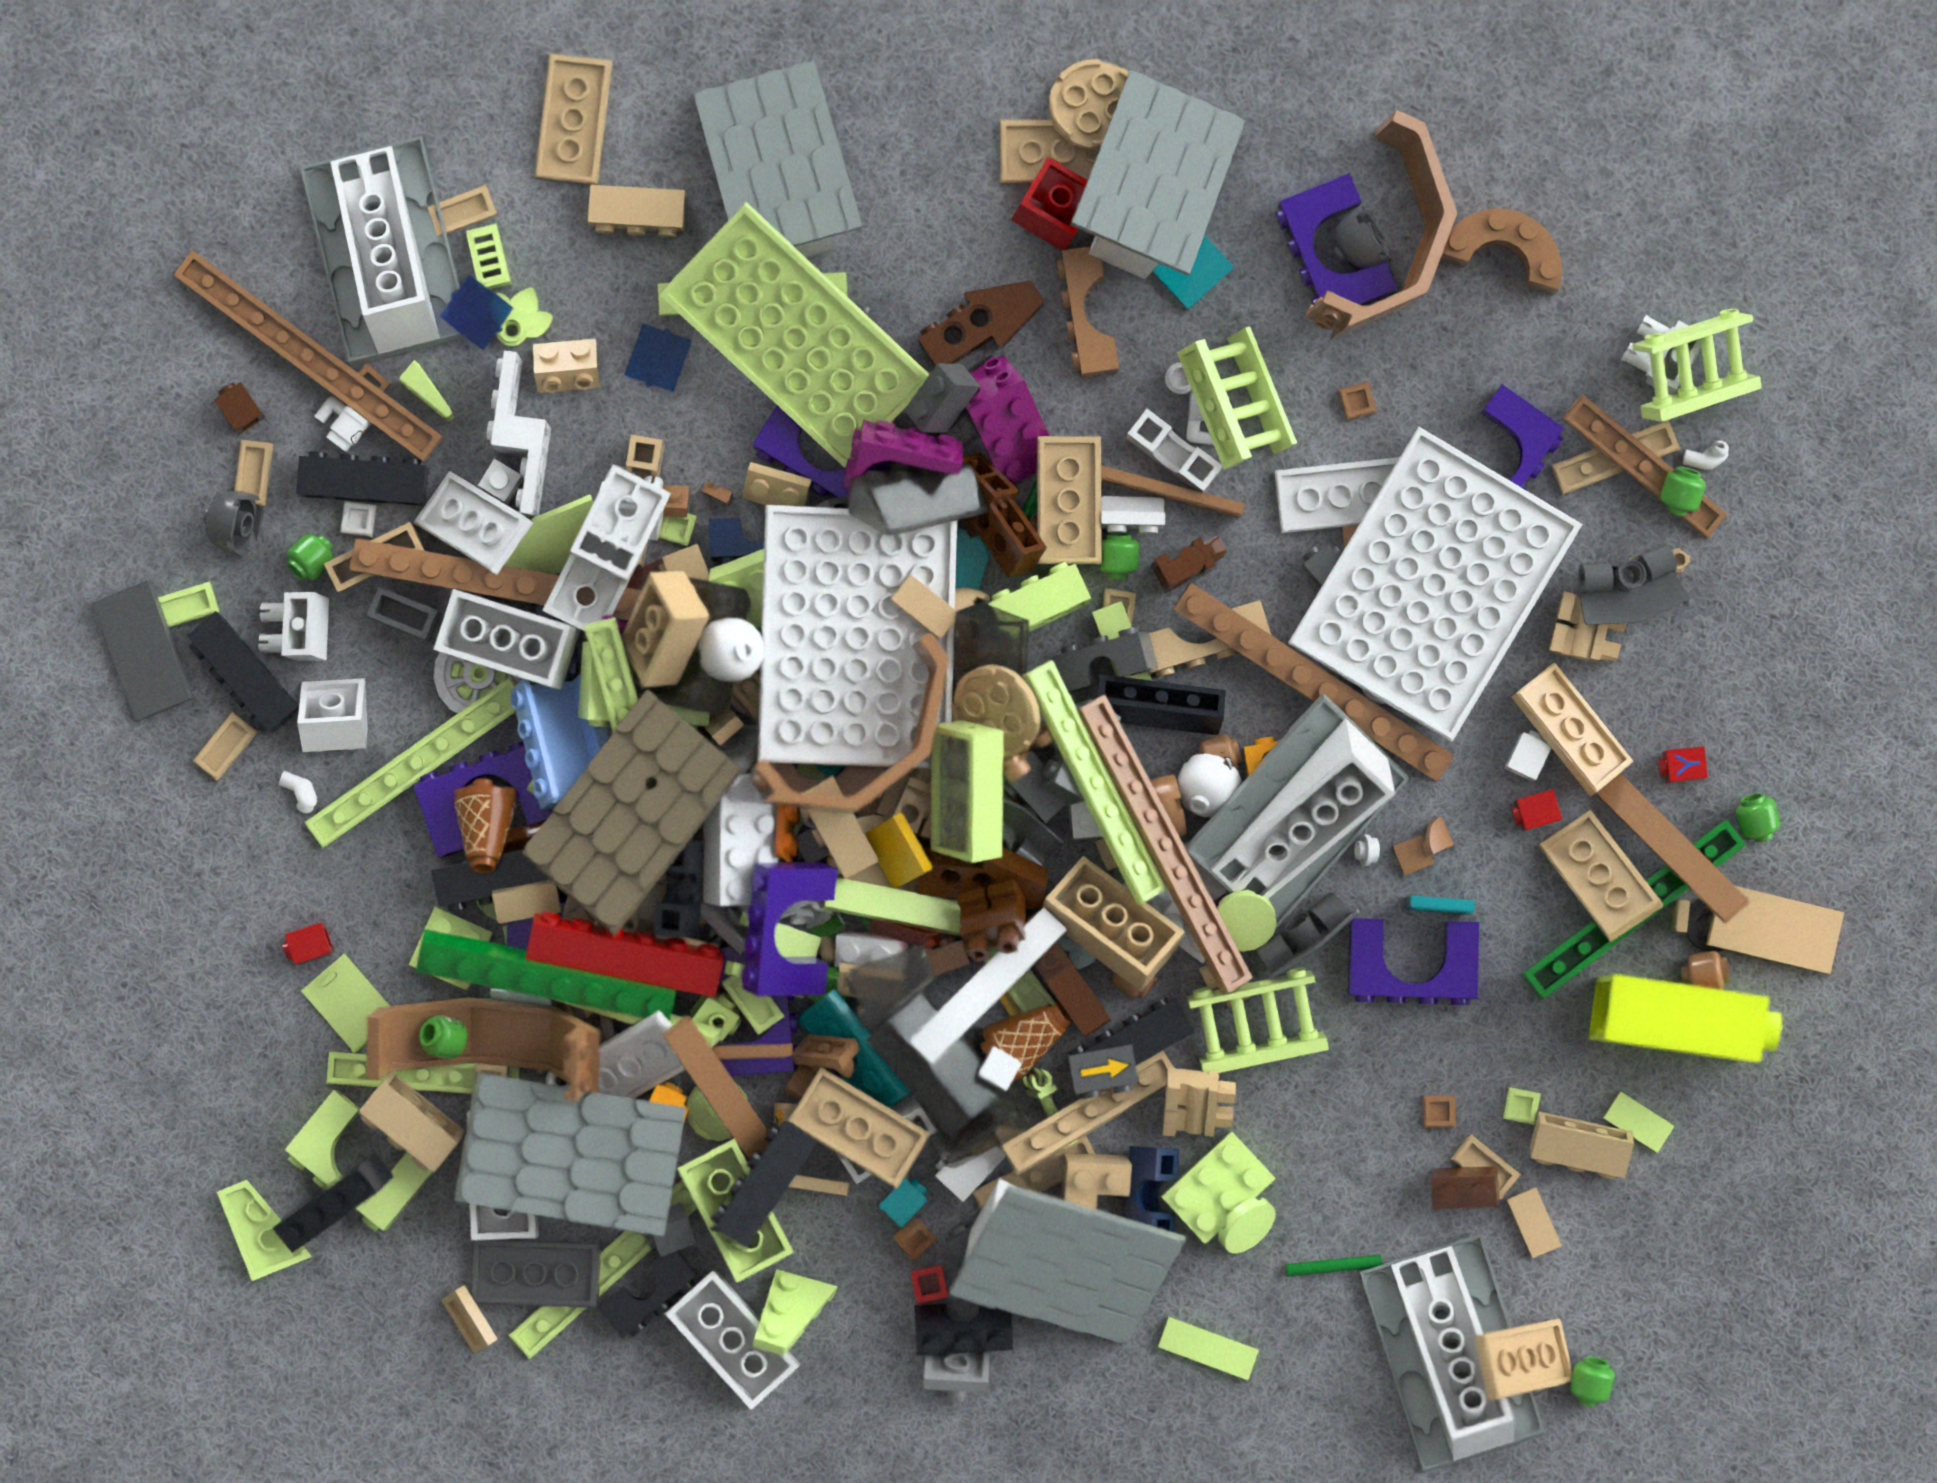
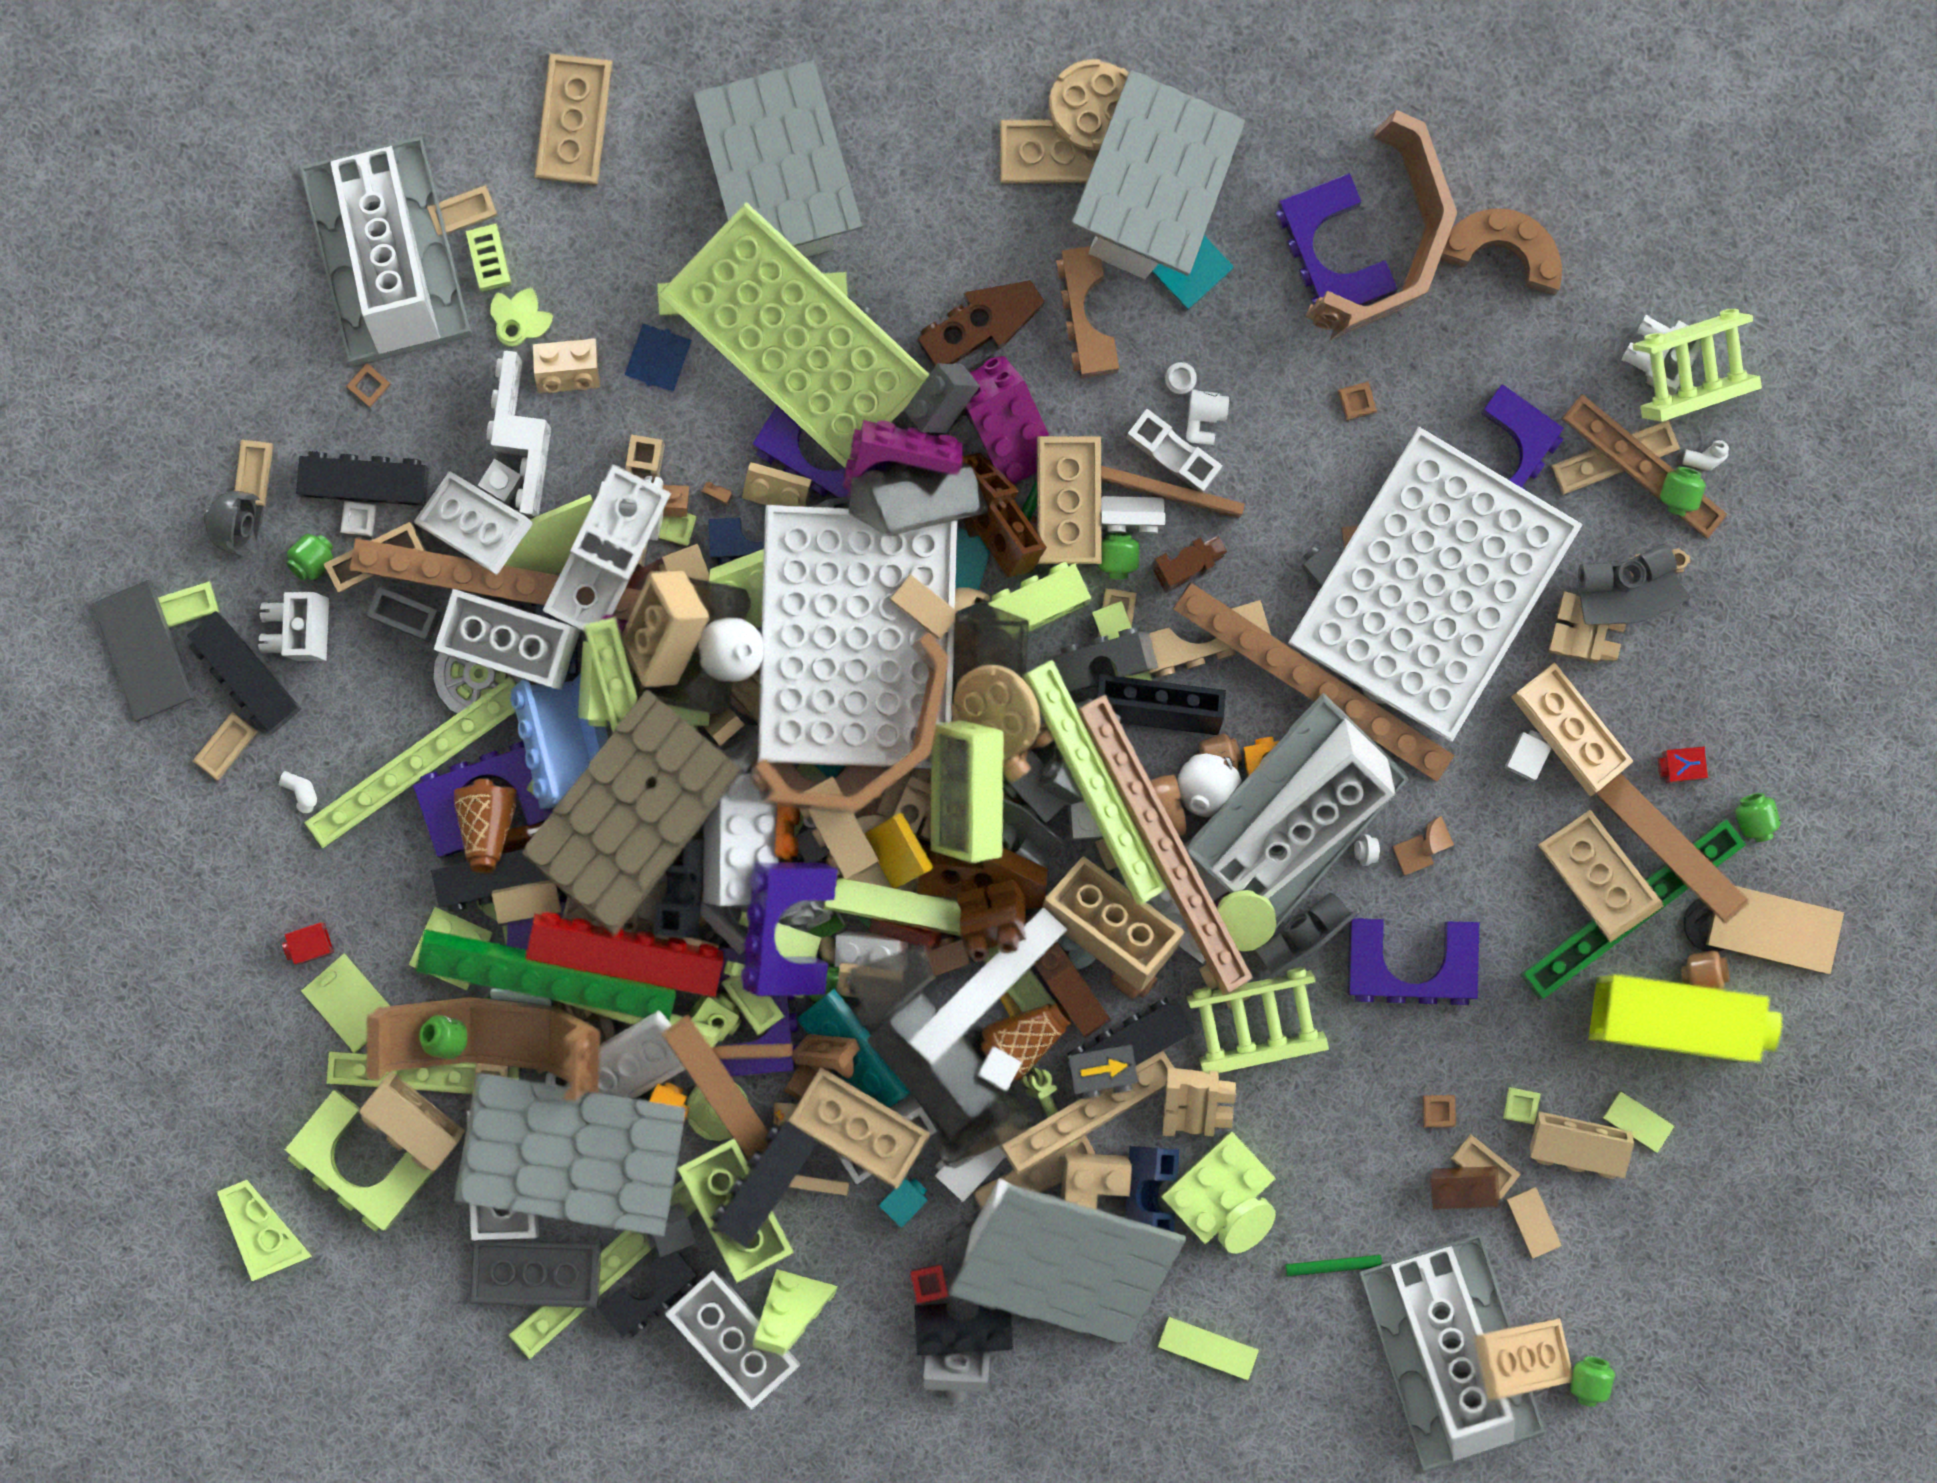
medium nougat plate [174,250,444,462] -> none
reddish brown brick [214,382,266,434] -> none
black brick [272,1151,394,1253] -> none
white slope [297,678,368,752] -> none
white piece [314,396,371,452] -> none
yellowish green slope [399,360,454,422] -> none
clear blue piece [439,275,514,350] -> none
tan tile [441,1285,498,1354] -> none
tan brick [588,185,687,238] -> none
medium nougat plate [892,1216,937,1261] -> none
red slope [1011,157,1087,251] -> none
yellowish green fence [1177,326,1297,470] -> none
white tile [1274,457,1400,534] -> none
dark grey cylinder [1333,206,1393,270] -> none
teal tile [1405,895,1475,915] -> none
red brick [1510,789,1563,832] -> none
tan tile [1670,900,1690,933] -> none

